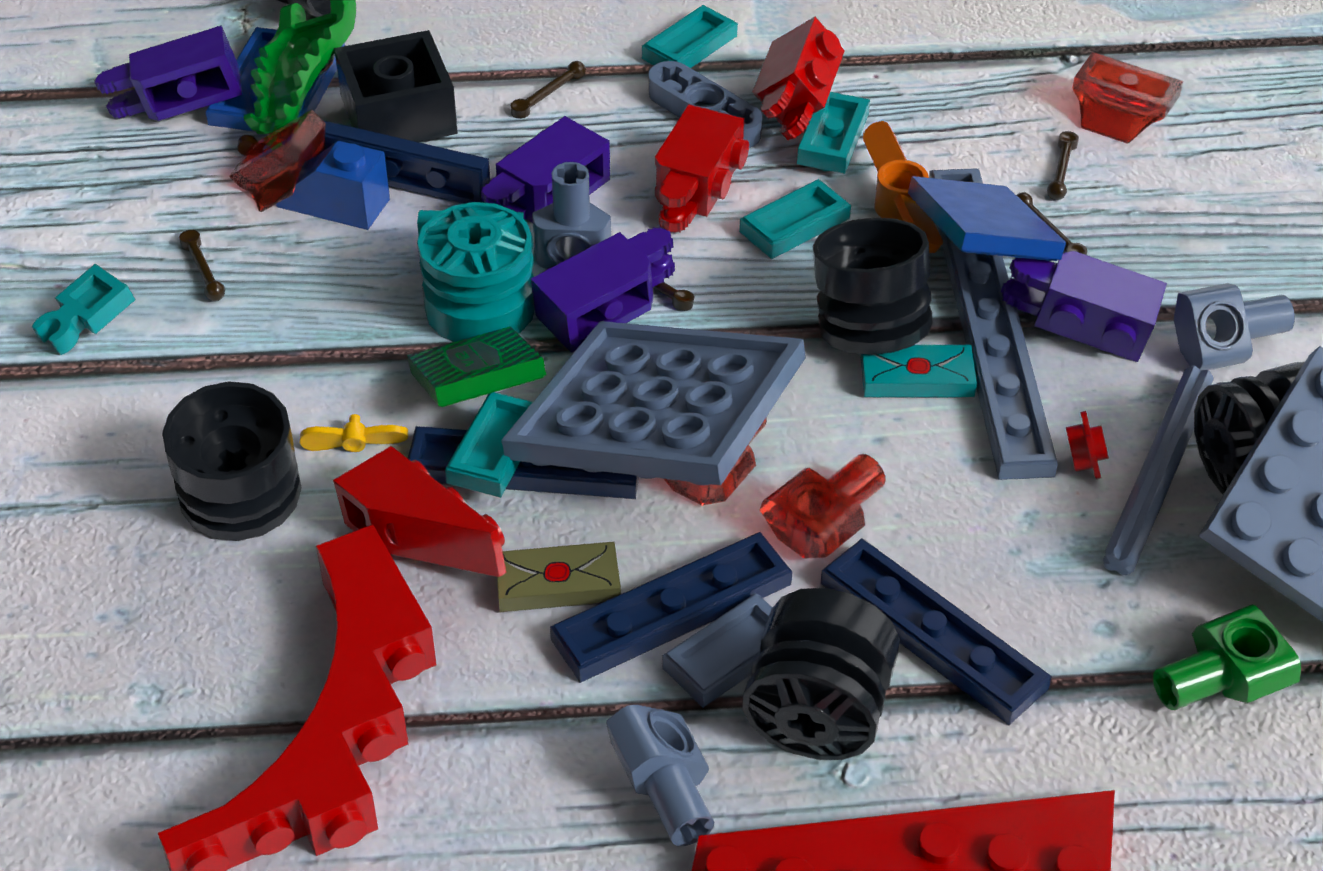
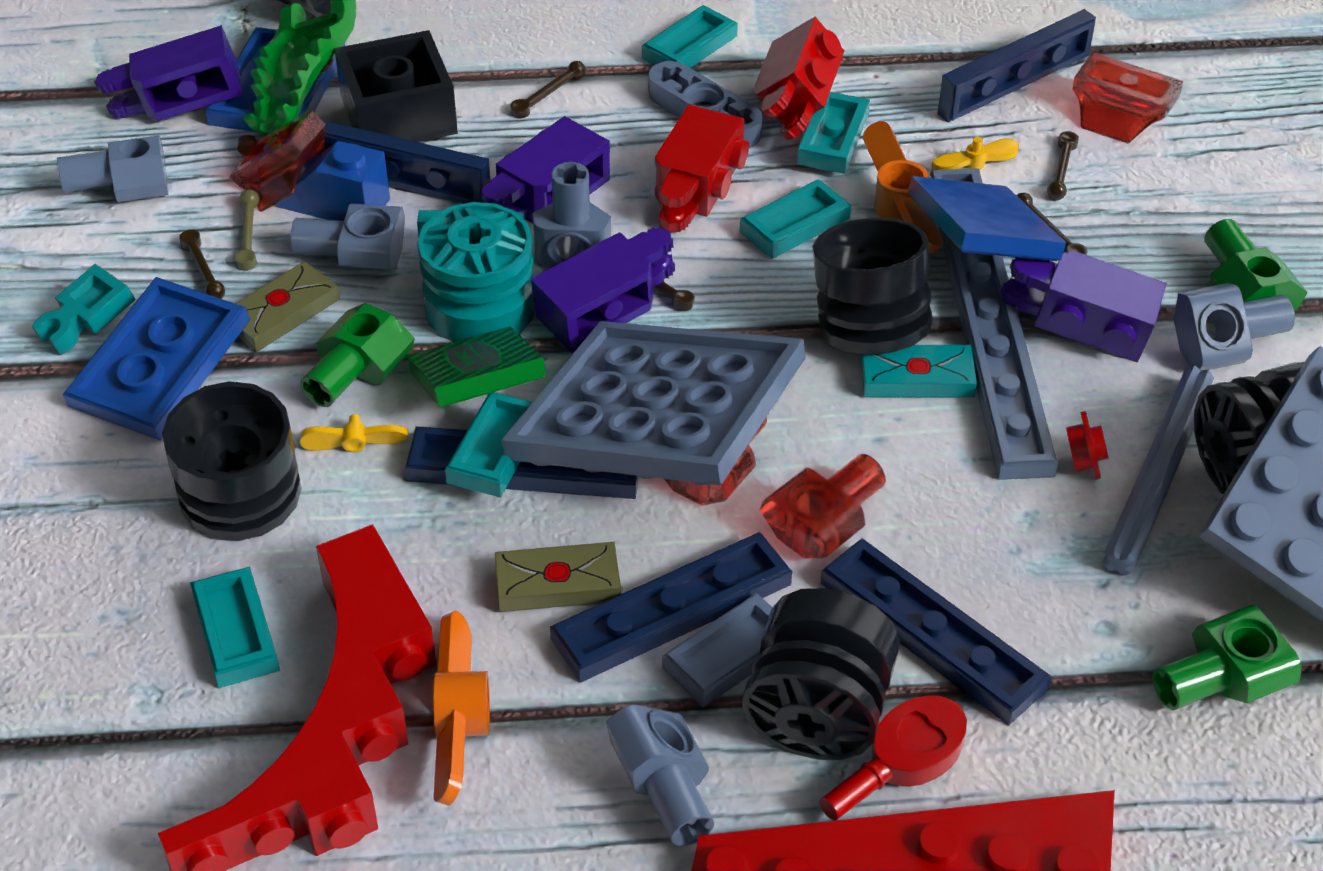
red slope [333,446,507,577] -> none
none -> sand blue piece [57,135,169,202]
none -> blue tile [62,277,250,440]
none -> teal tile [190,566,280,688]
none -> olive hinge [234,189,260,271]
none -> olive tile [235,261,340,353]
none -> sand blue piece [291,203,405,269]
none -> green piece [301,303,415,407]
none -> orange piece [433,611,490,806]
none -> red piece [819,696,967,821]
none -> yellow piece [932,136,1019,170]
none -> dark blue tile [937,9,1096,123]
none -> green piece [1204,219,1308,310]

